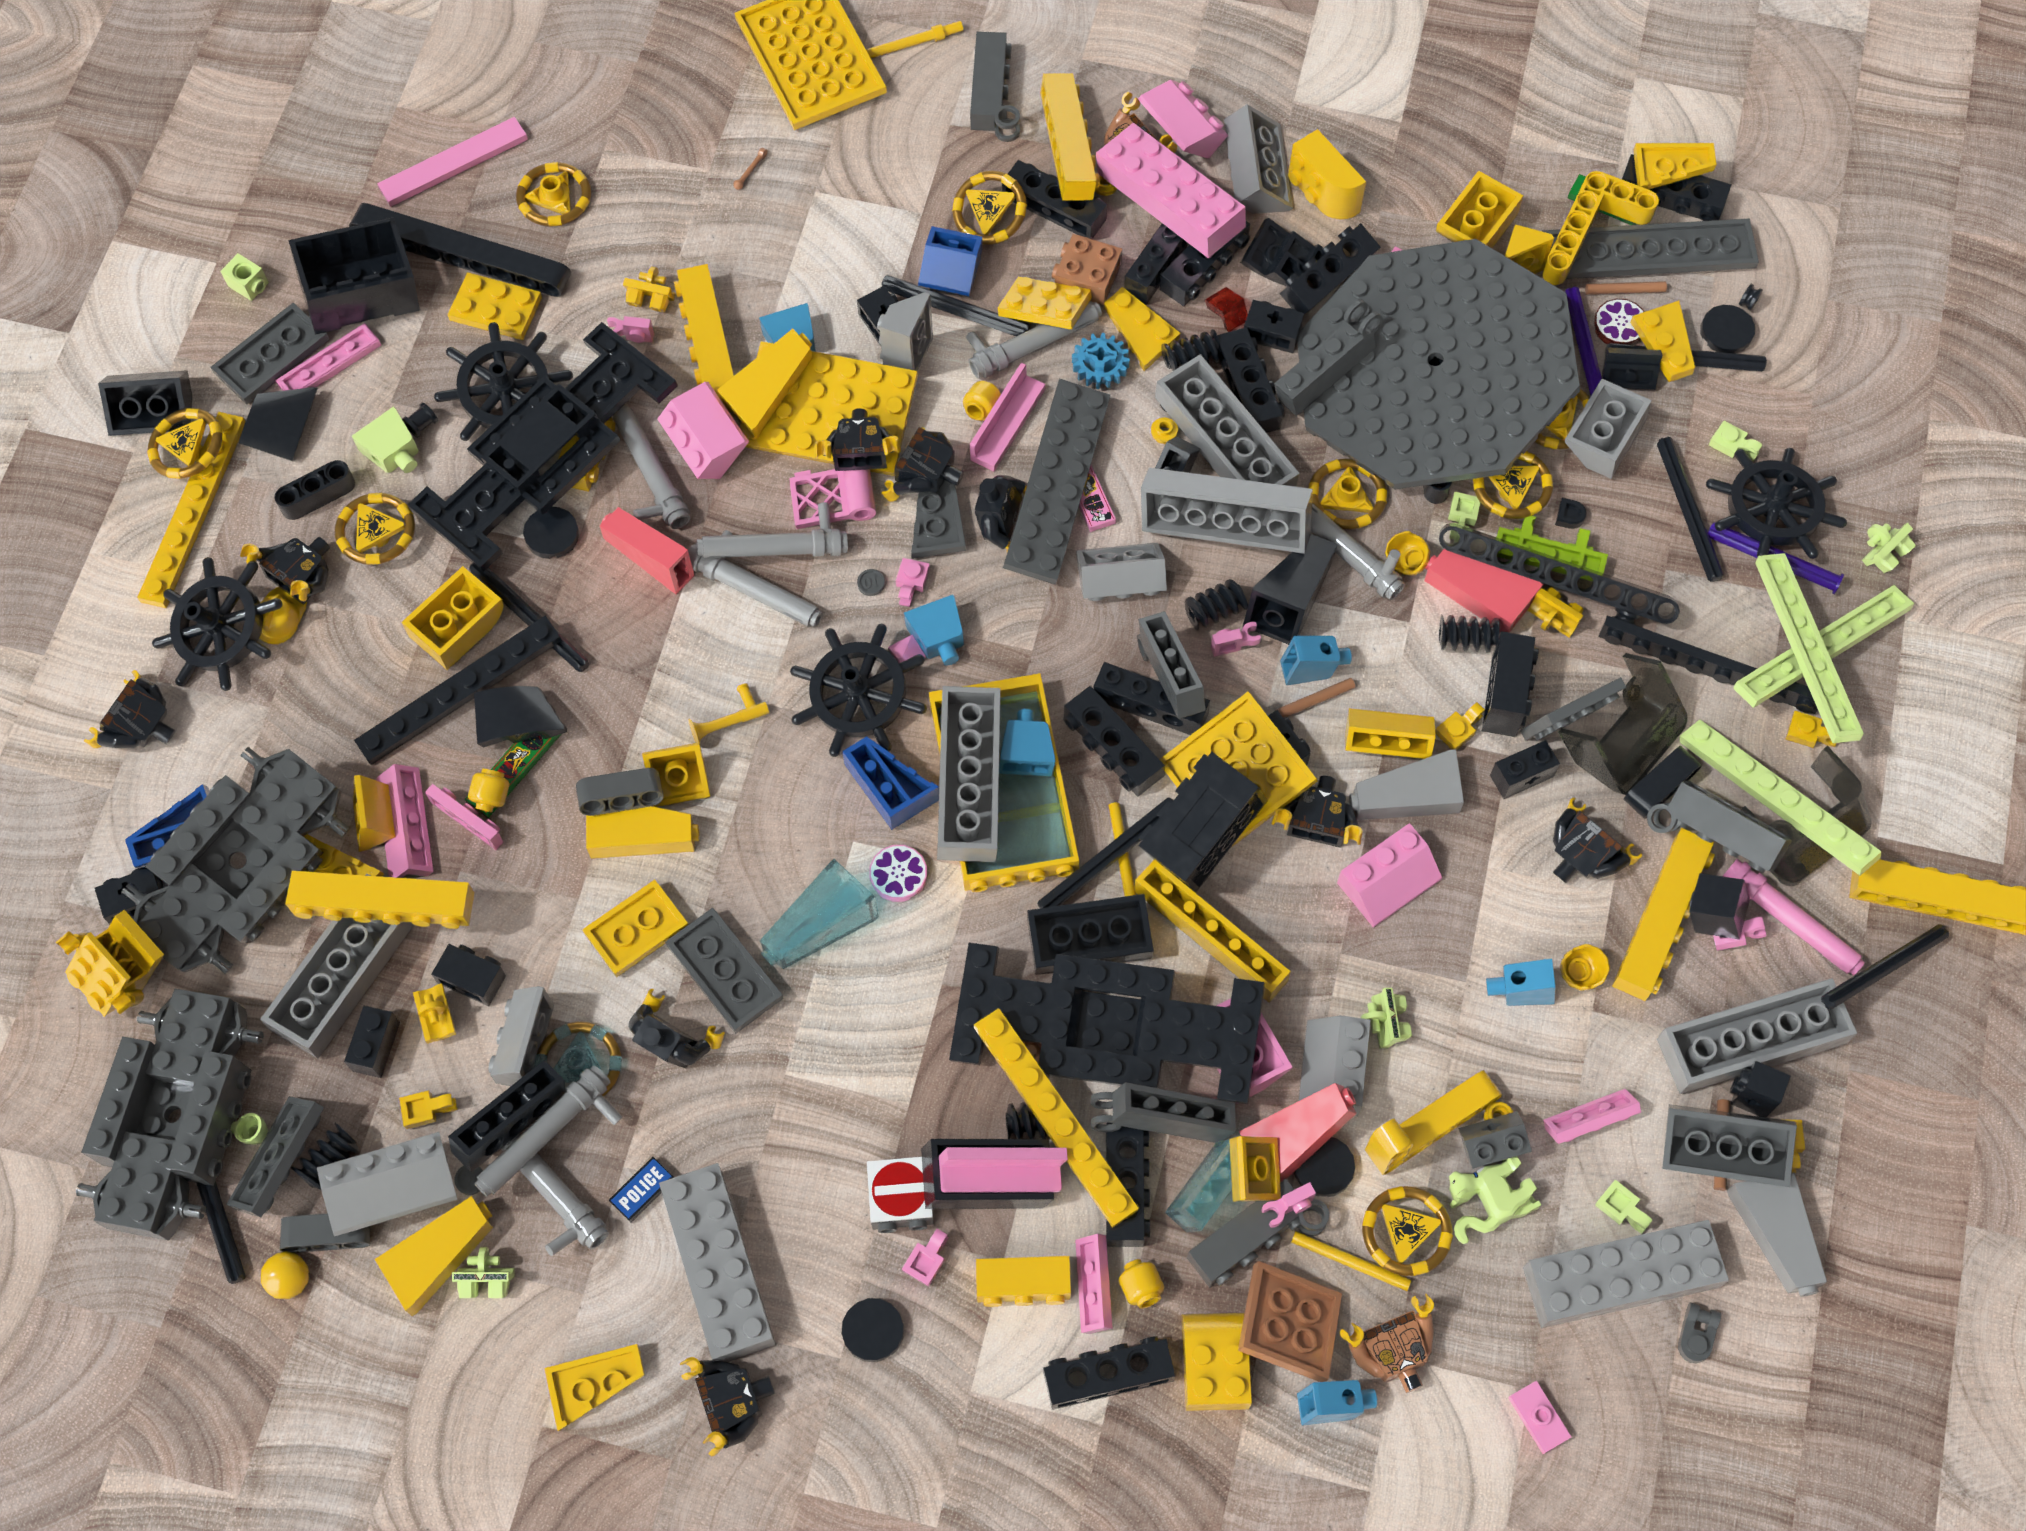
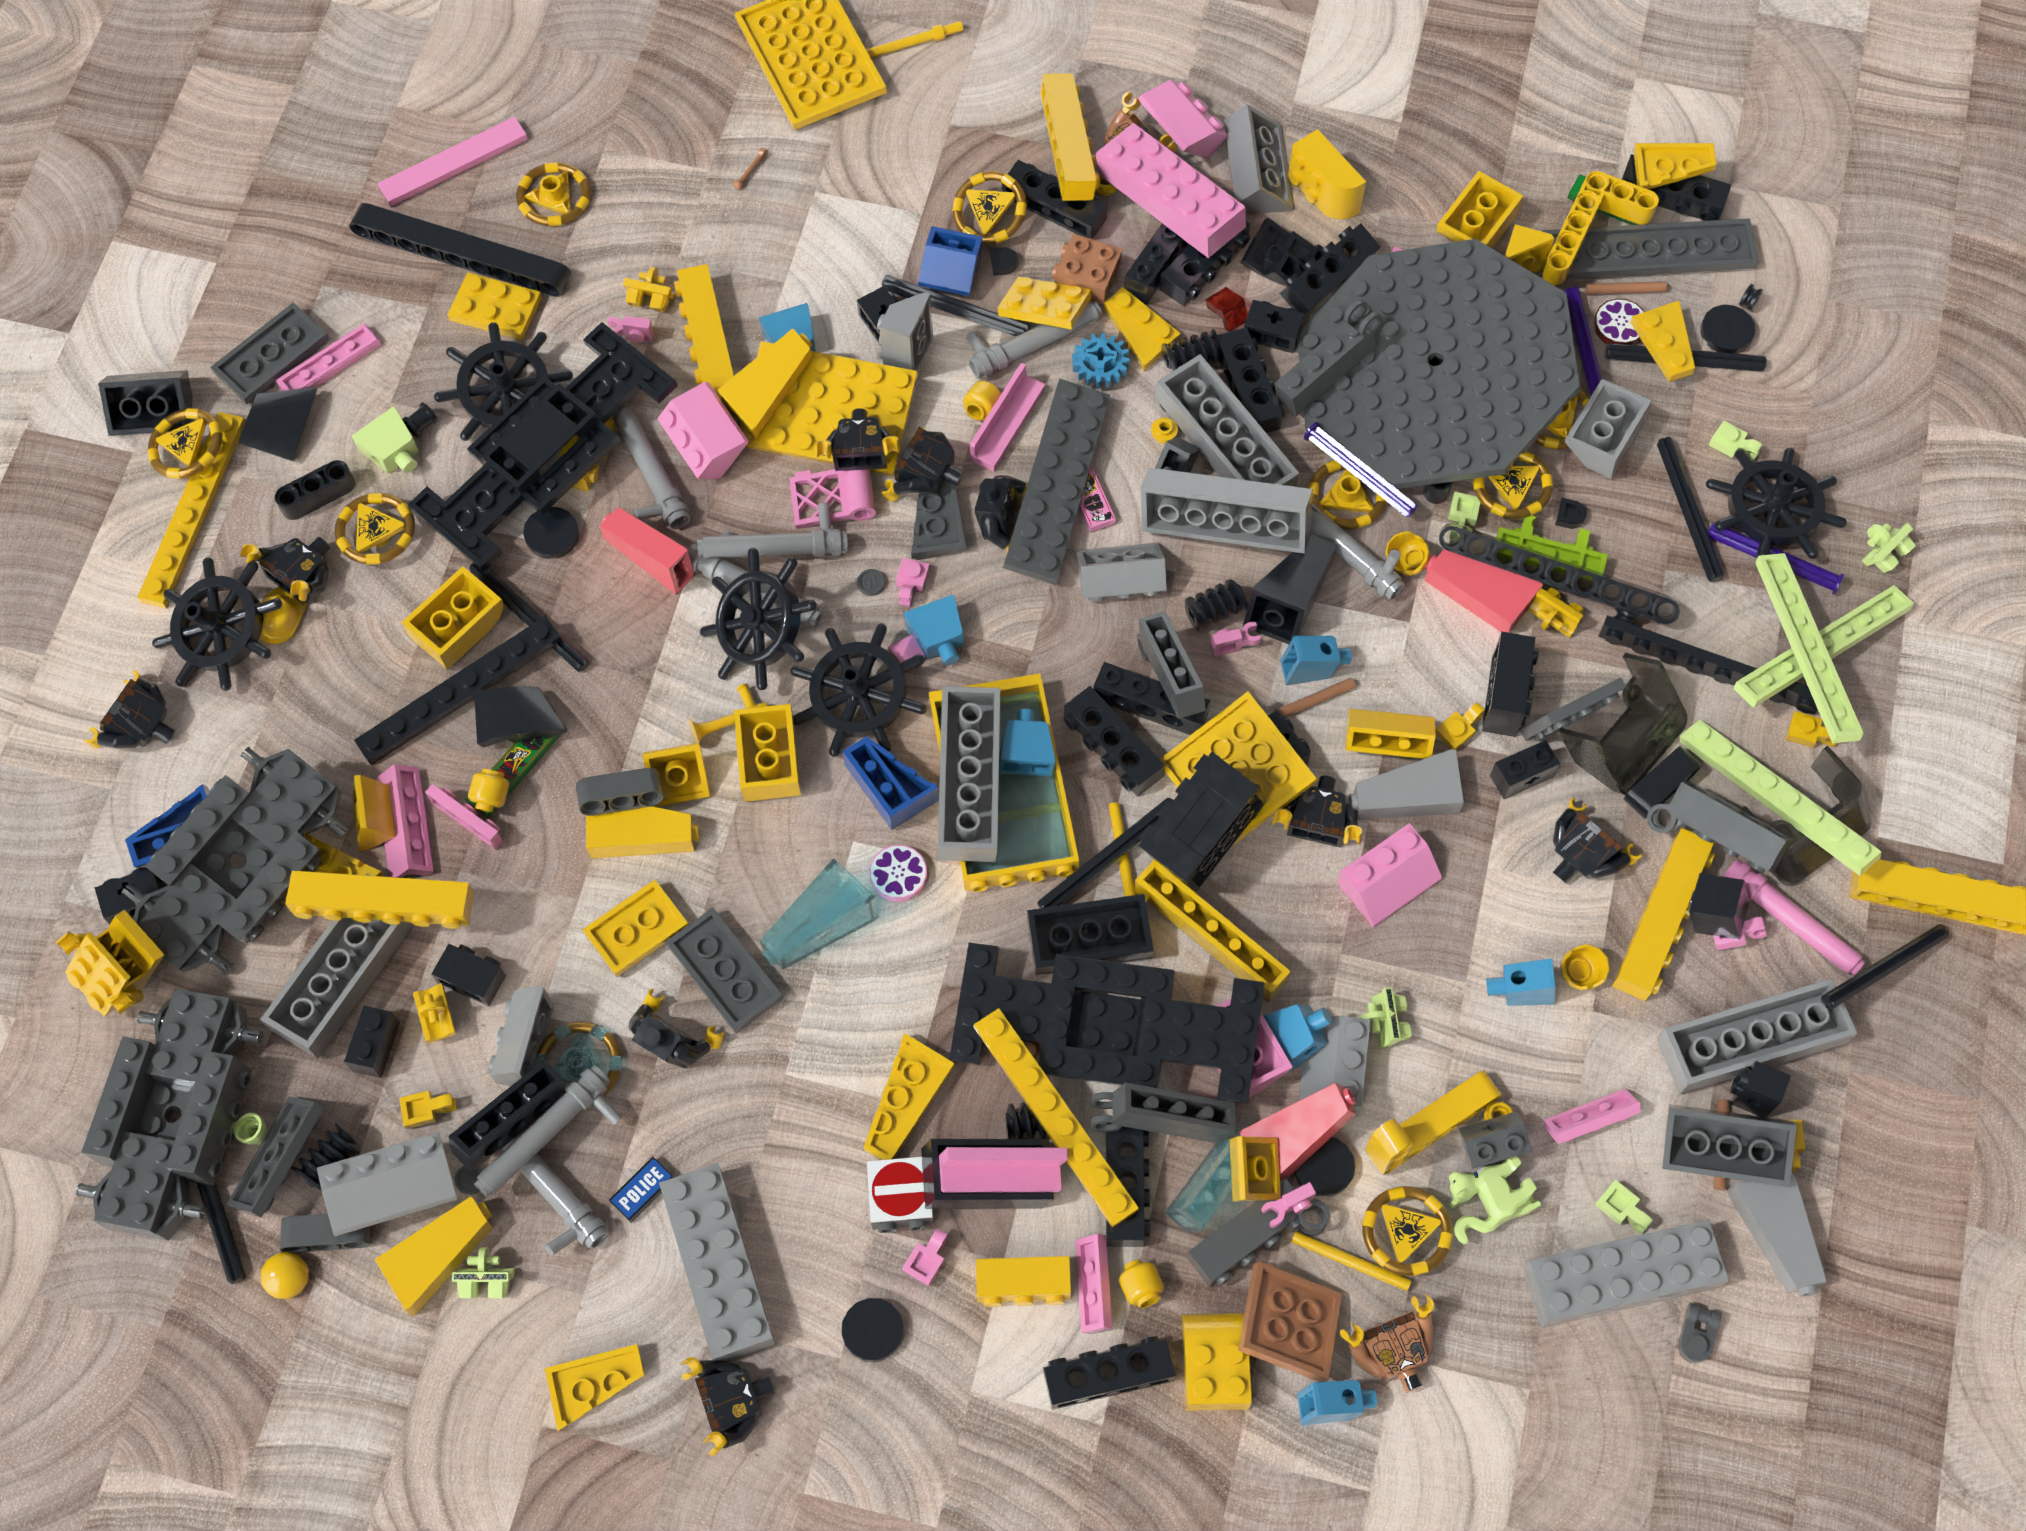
yellowish green brick [220,253,269,301] -> none
black container [288,217,420,335] -> none
dark grey hinge [970,31,1020,142] -> none
black piece [1439,614,1499,653] -> none
bright pink plate [1508,1380,1571,1454] -> none
black plate [1602,348,1663,390] -> none
none -> black piece [700,548,817,690]
none -> yellow brick [734,704,801,802]
none -> yellow wing [863,1033,955,1160]
none -> black tile [990,247,1018,276]
none -> dark azure torso [1263,1004,1333,1072]
none -> axle [1304,422,1417,517]

